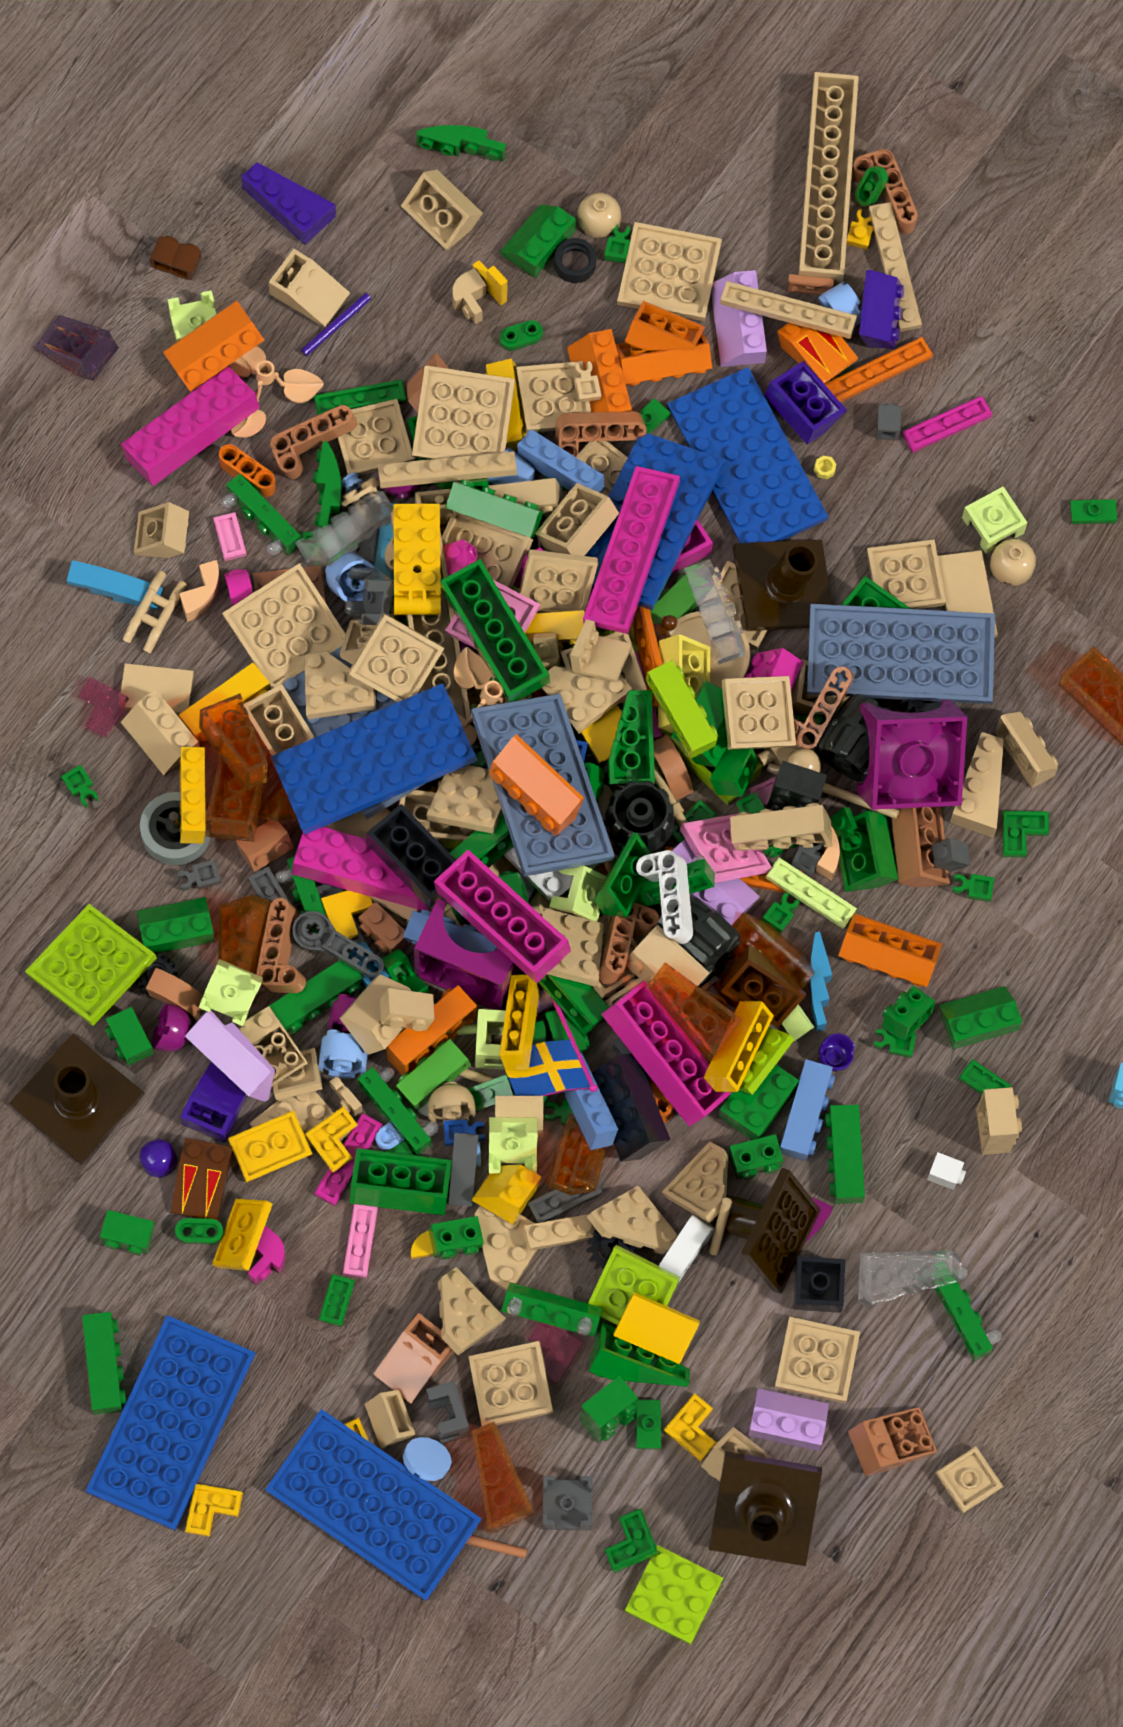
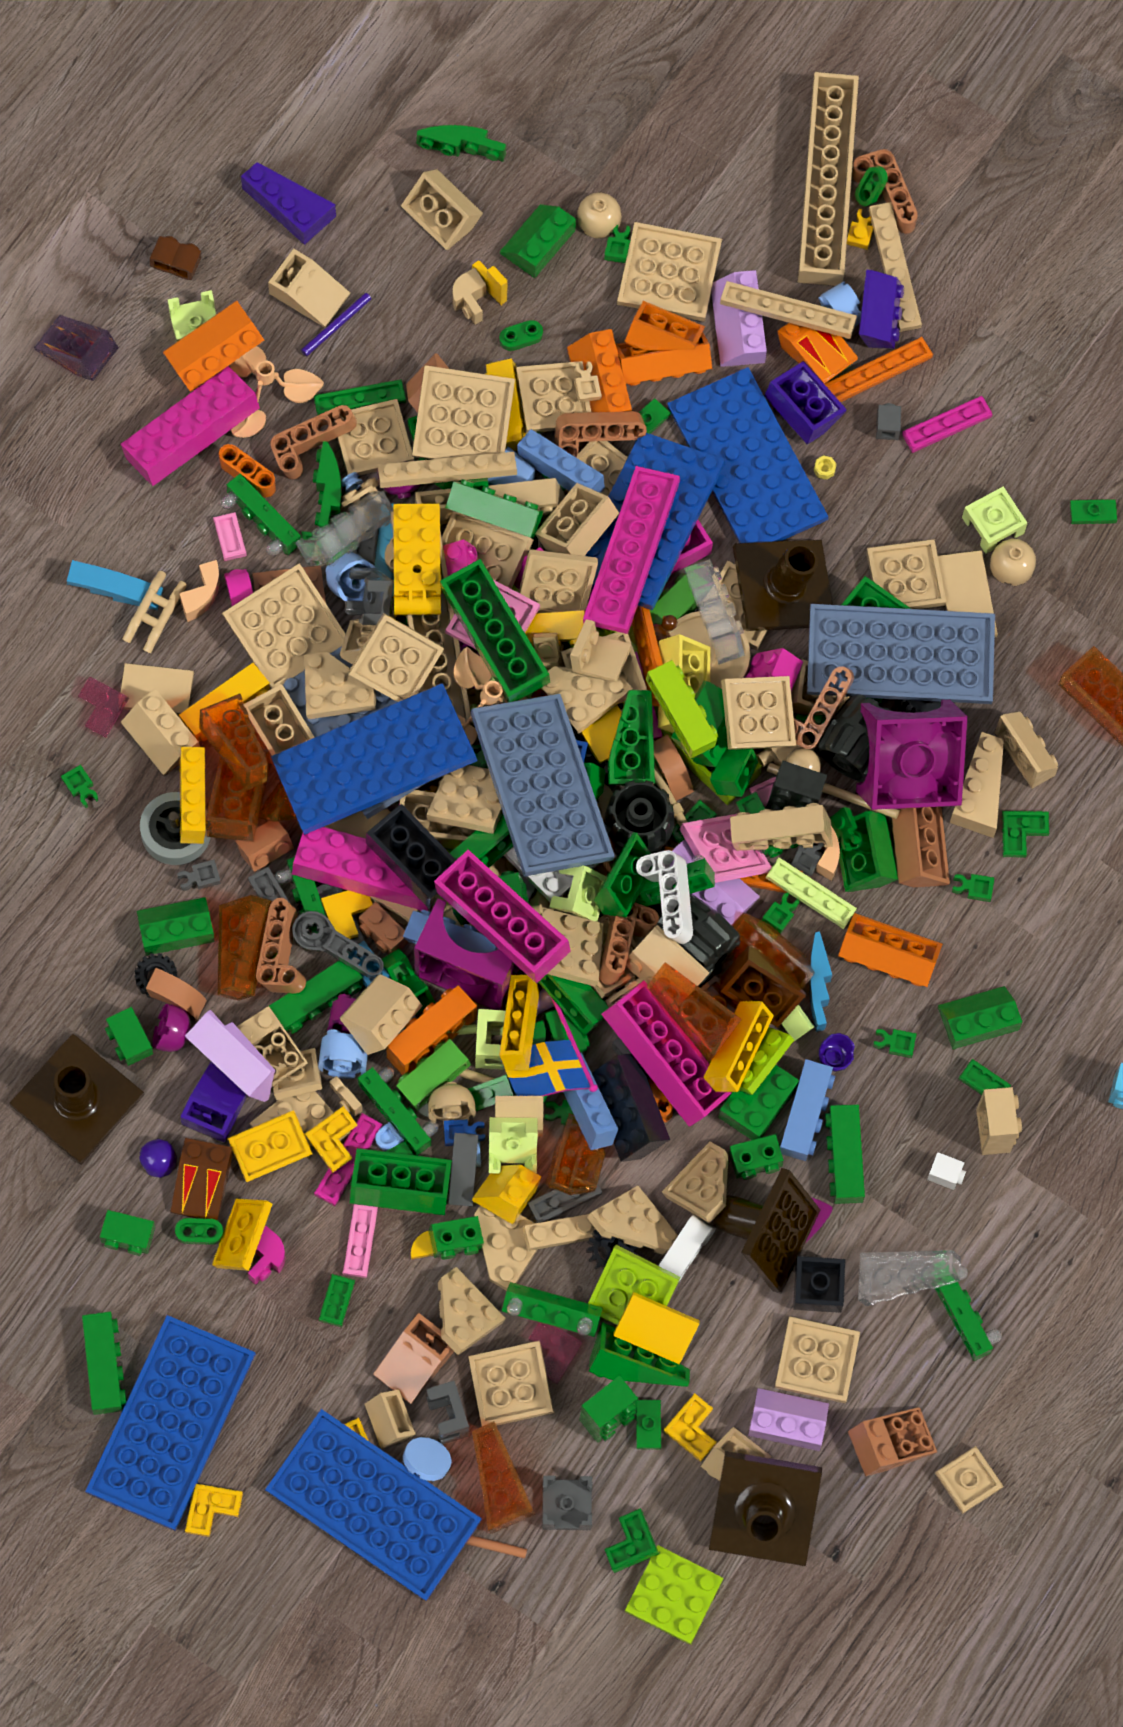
lime plate [25,904,157,1026] -> none
tan slope [133,502,189,558] -> none
yellowish green panel [199,959,263,1026] -> none
tan brick [380,988,434,1031] -> none
orange slope [489,734,584,836] -> none
black tyre [554,238,597,283] -> none
tan bar [709,1198,732,1255] -> none
nougat tile [787,274,834,295] -> none
green brick [882,986,935,1042] -> none
dark grey brick [932,838,970,872] -> none

